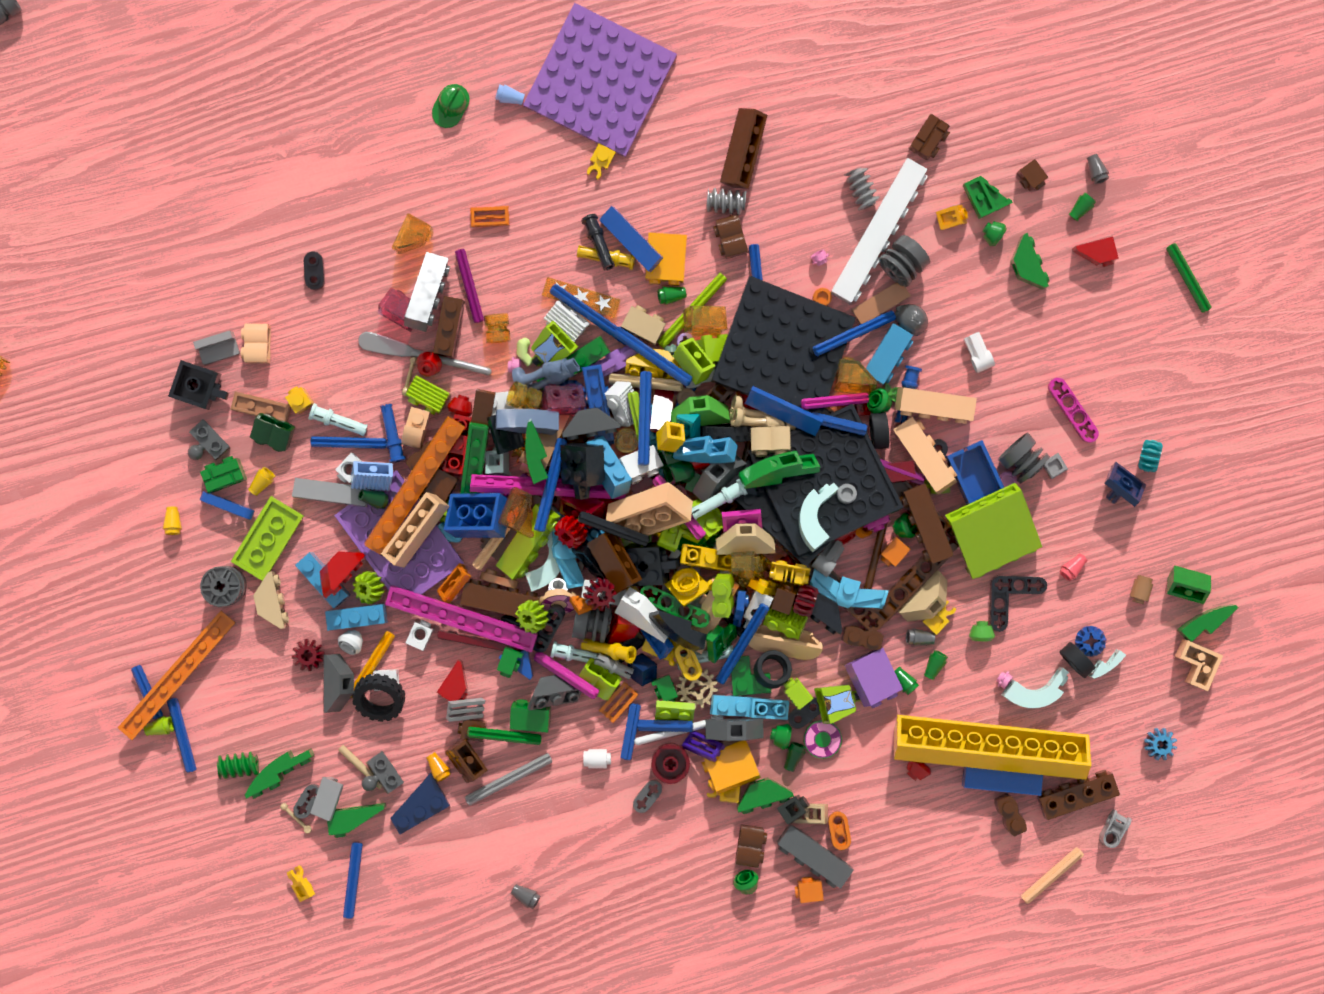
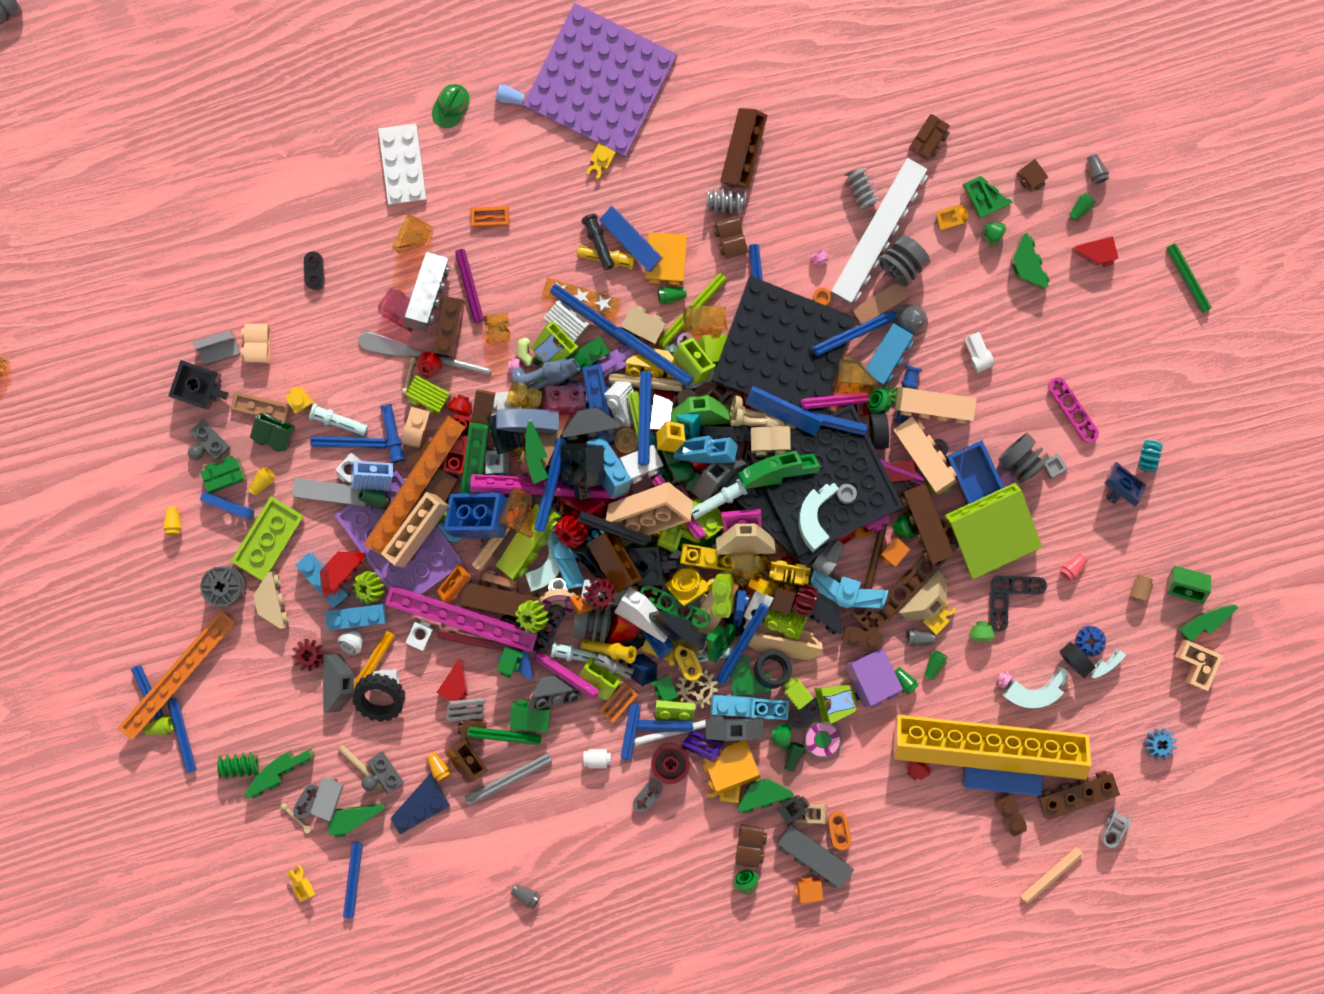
none -> white plate [378,124,427,205]

